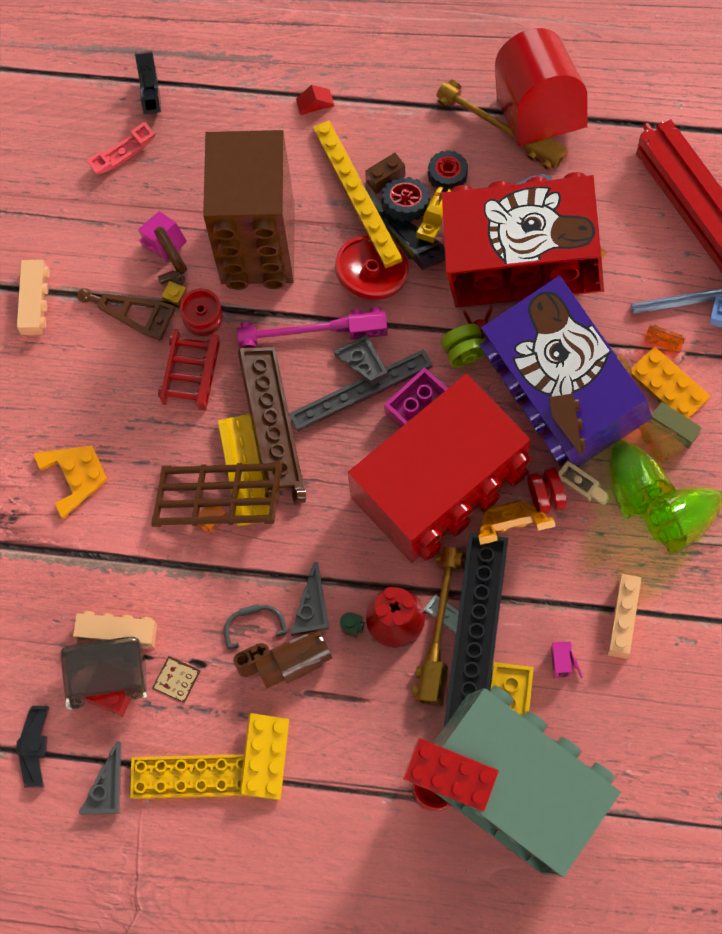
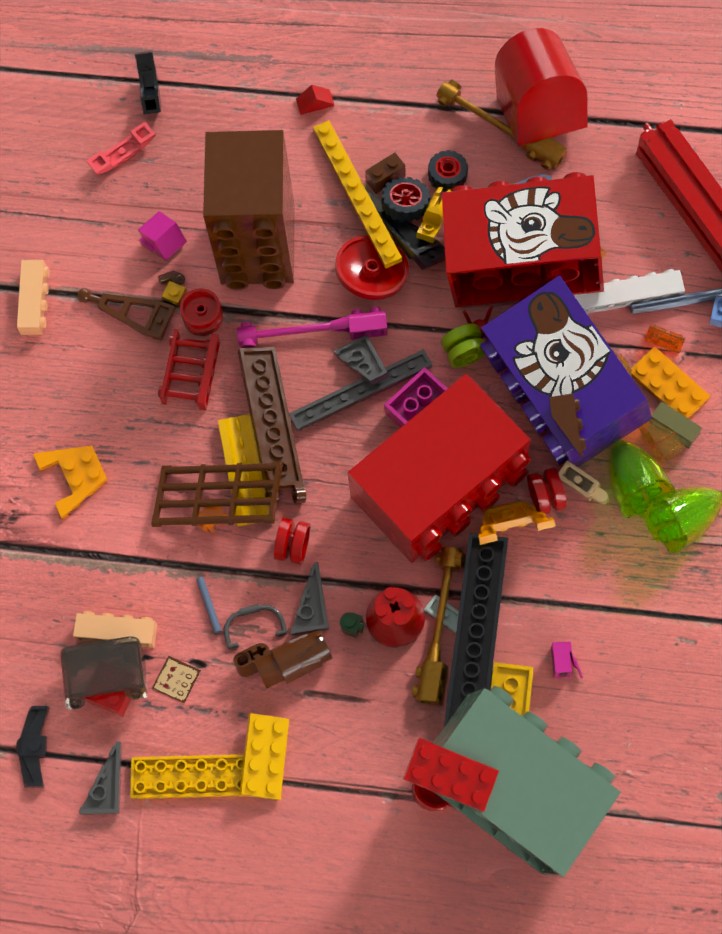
reddish brown axle [154,226,187,274] -> none
light nougat brick [607,574,642,659] -> none
none -> sand blue bar [196,577,222,634]
none -> red wheel [274,518,311,565]
none -> white brick [574,269,685,314]

